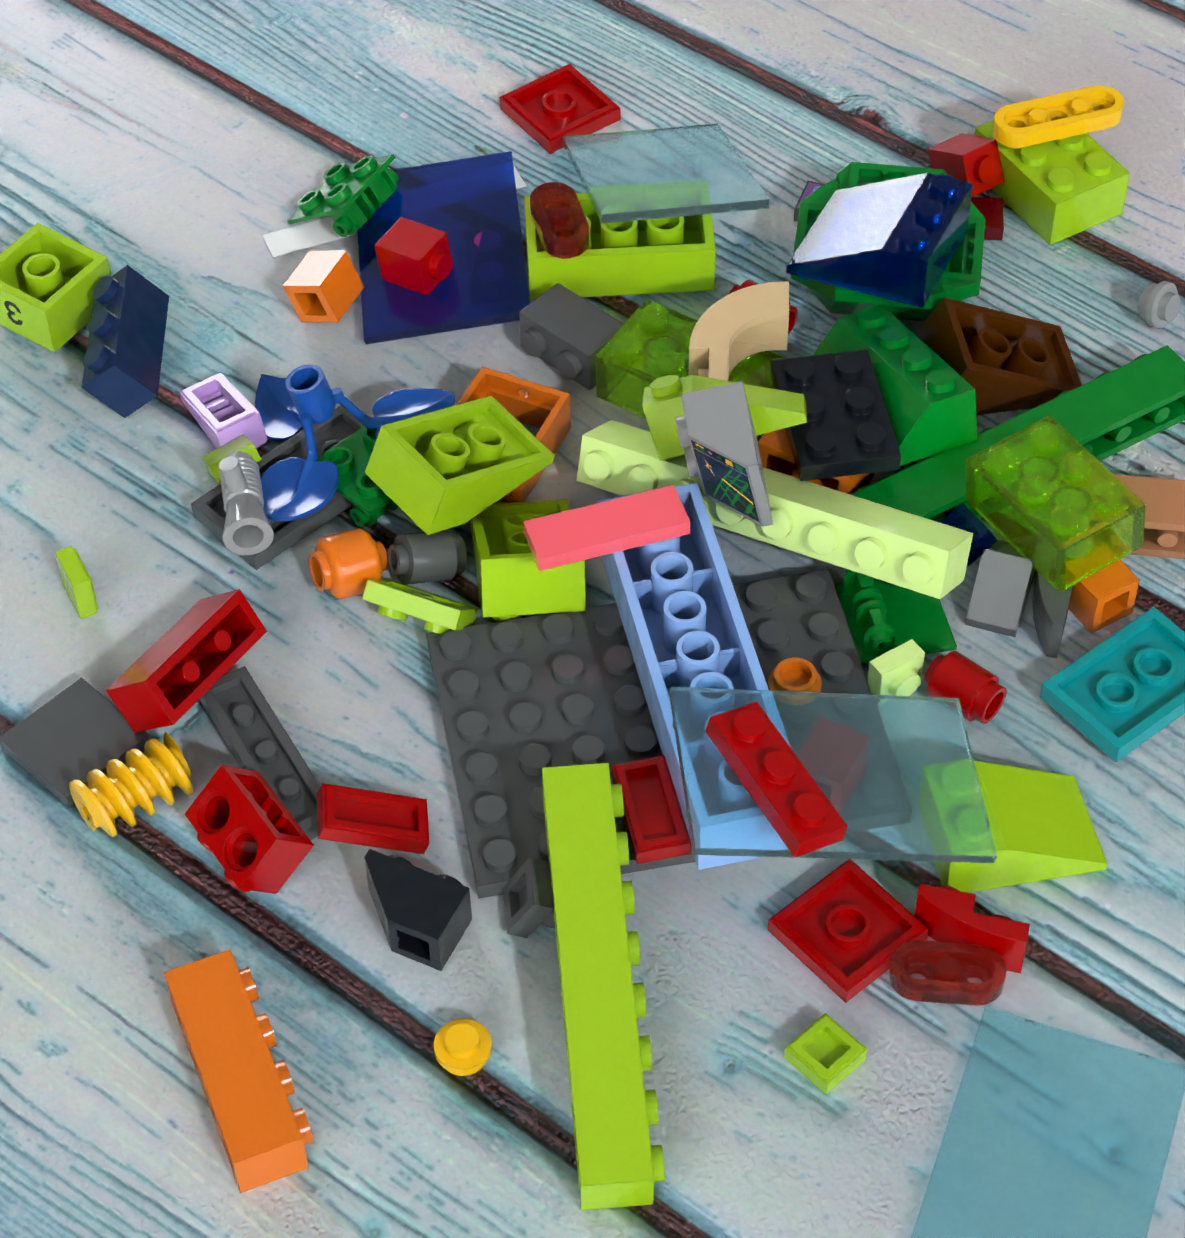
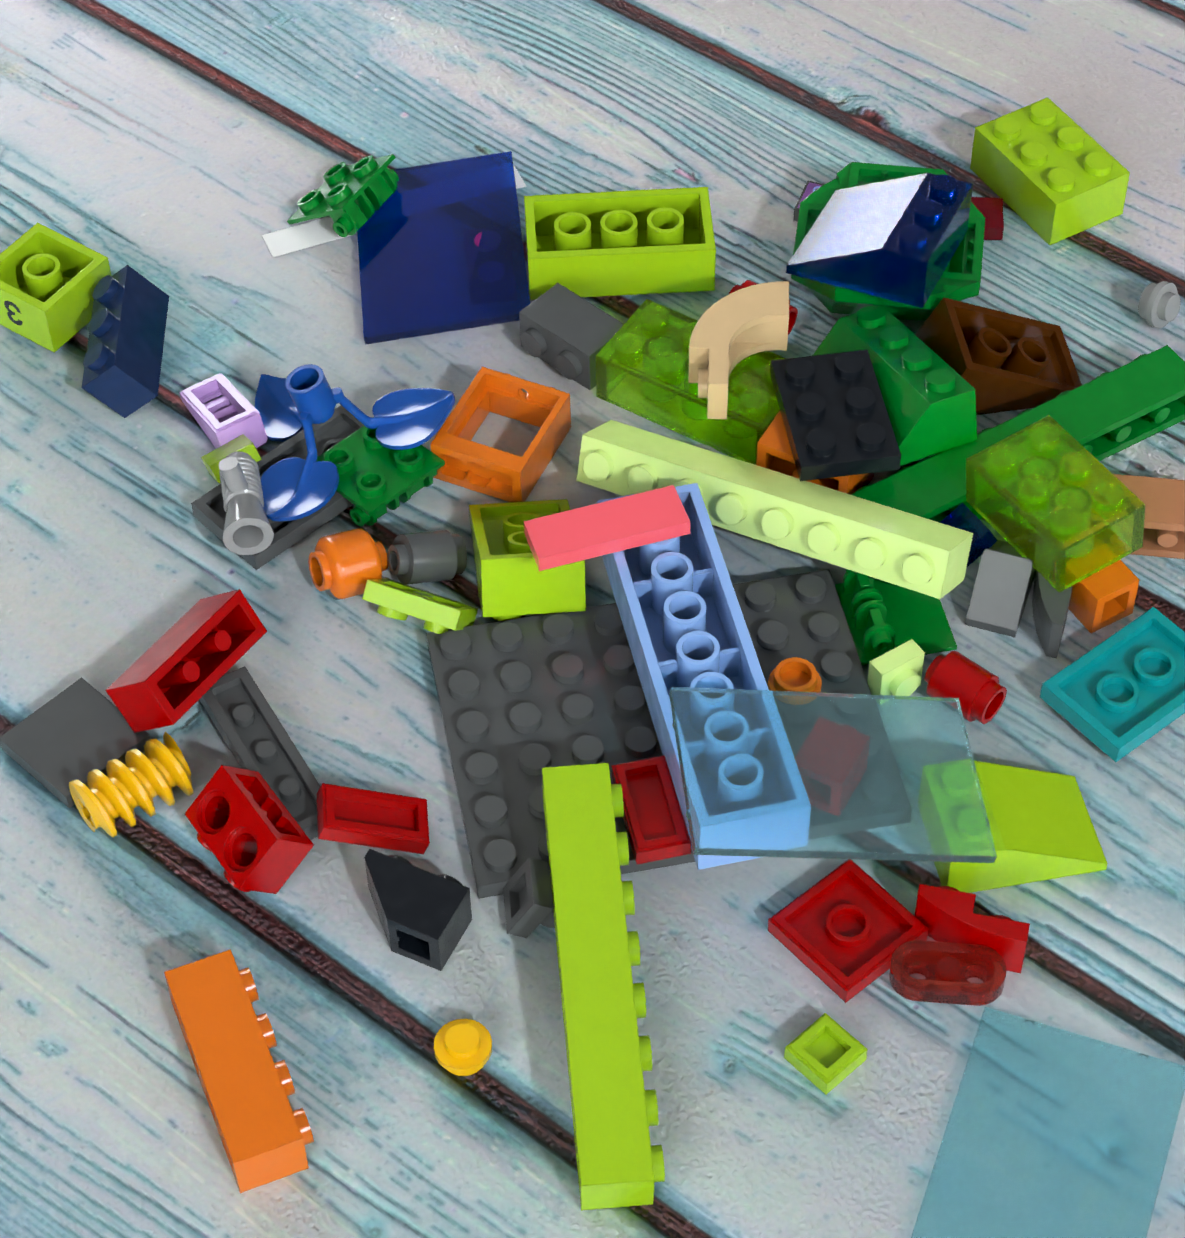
lime tile [55,546,99,619] -> none
orange brick [283,250,364,323] -> none
lime slope [365,396,555,535] -> none
red brick [374,217,454,296] -> none
red tile [499,64,621,154] -> none
clear red plate [530,182,589,259] -> none
clear light blue piece [563,123,769,223] -> none
lime slope [642,375,807,461] -> none
light grey slope [675,381,773,527] -> none
red plate [705,701,848,858] -> none
red brick [928,133,1004,198] -> none
yellow plate [993,85,1124,149] -> none

